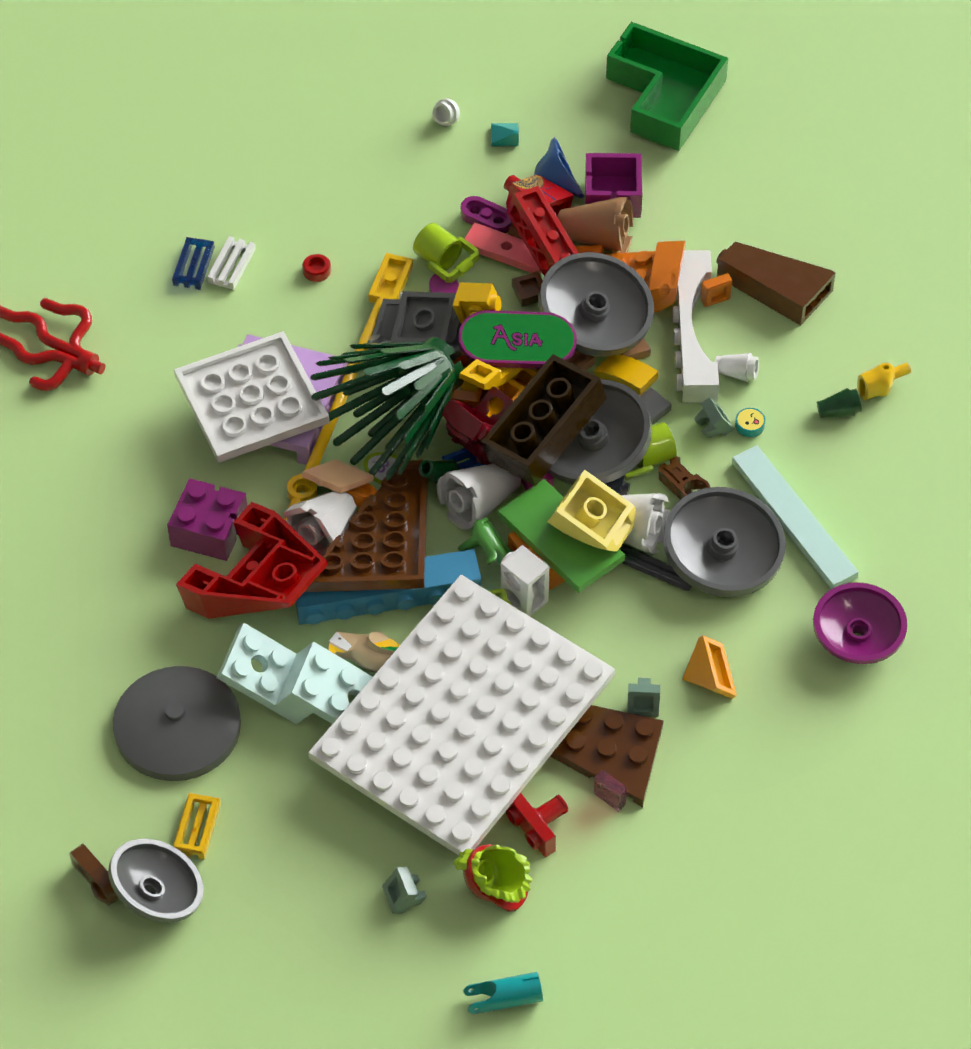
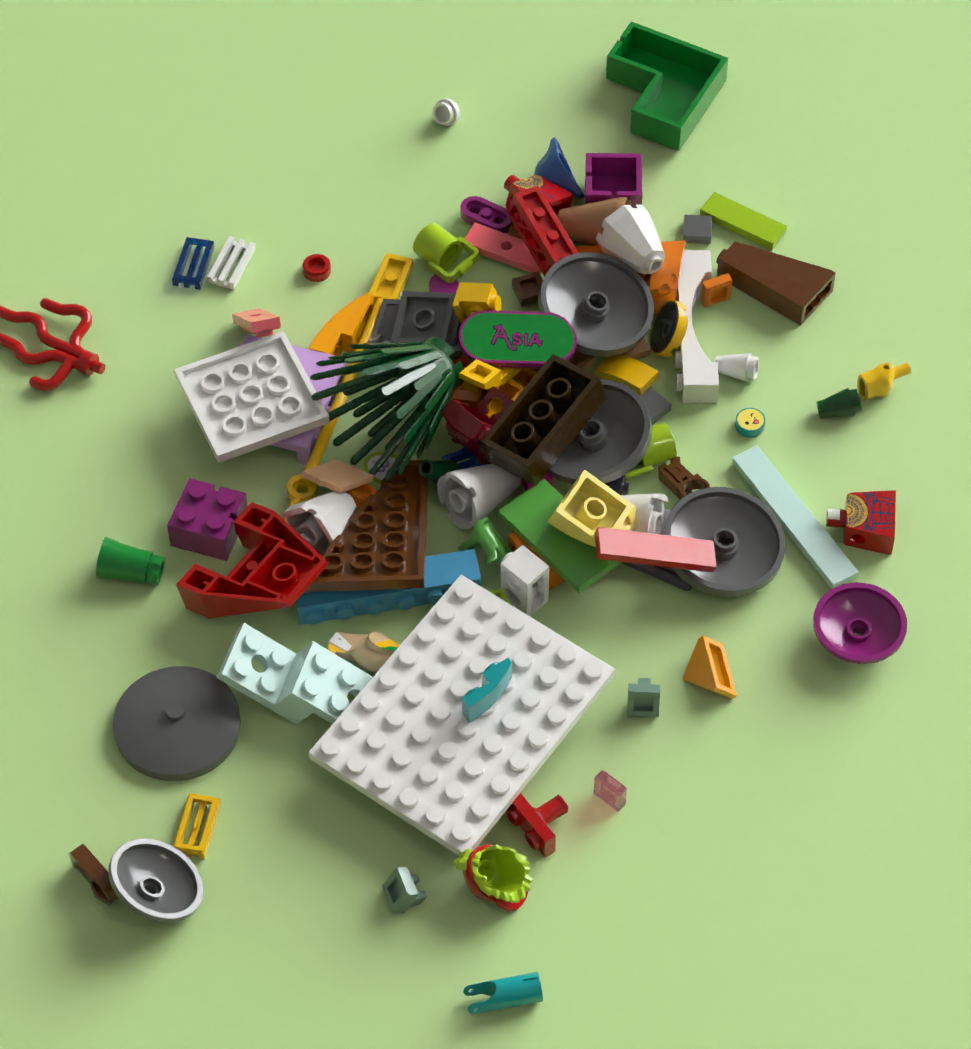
teal slope [491,123,519,146] -> none
reddish brown wing [550,705,664,807] -> none
sand green tile [694,397,734,438] -> none
none -> green plant [96,537,165,585]
none -> tile [232,308,281,337]
none -> light orange slope [309,293,374,356]
none -> teal slope [462,657,512,723]
none -> tile [594,527,717,573]
none -> white cone [596,205,666,274]
none -> tile [650,300,688,358]
none -> dark grey tile [683,215,712,244]
none -> lime tile [700,192,787,250]
none -> red torso [826,490,896,555]

